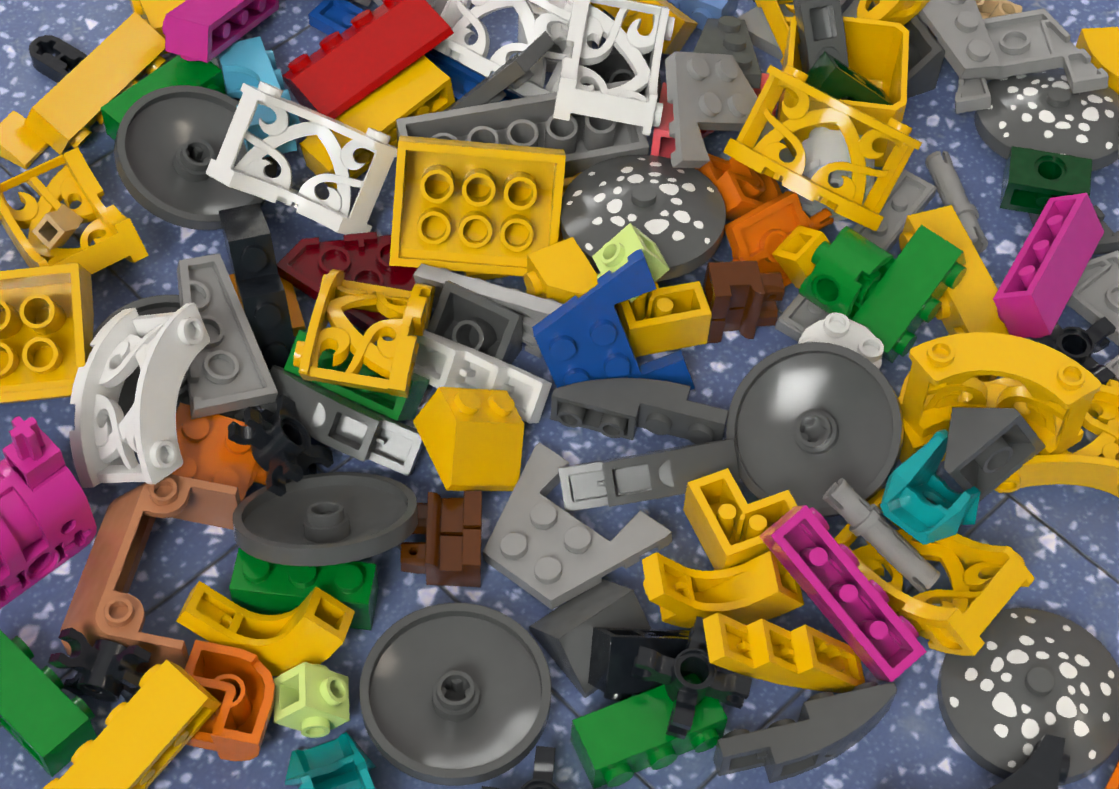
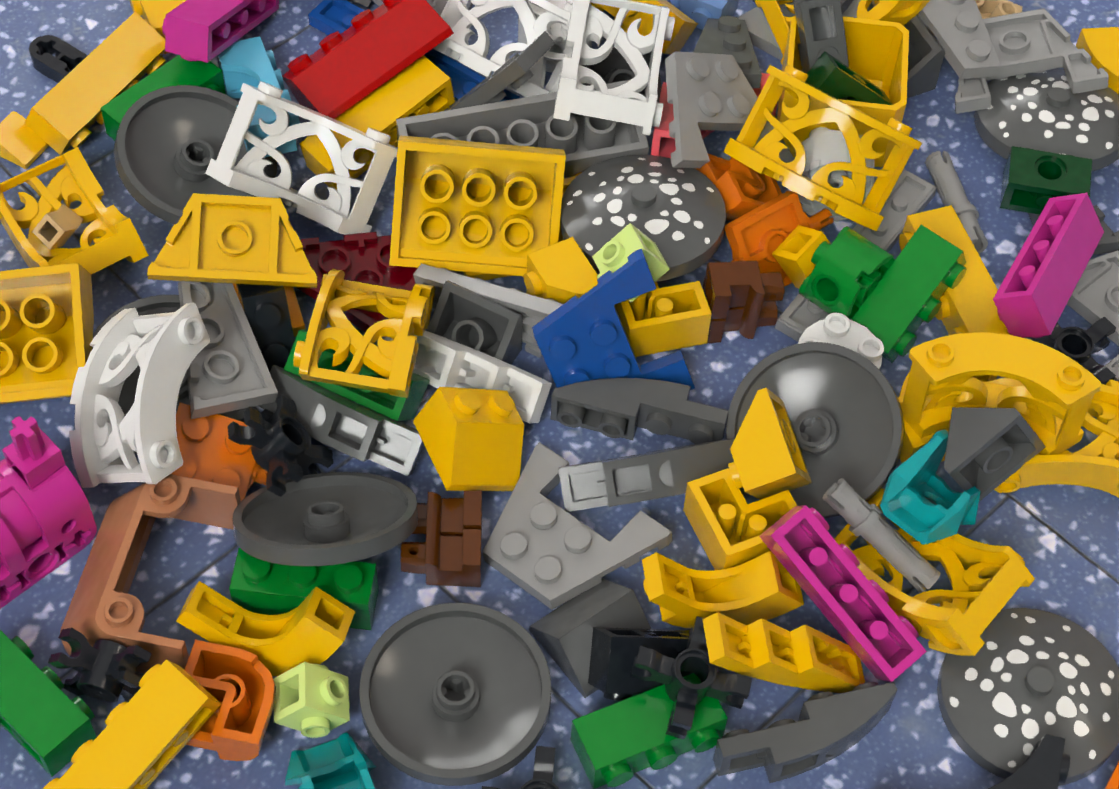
none -> yellow wing [147,193,317,288]
none -> yellow slope [728,388,812,500]

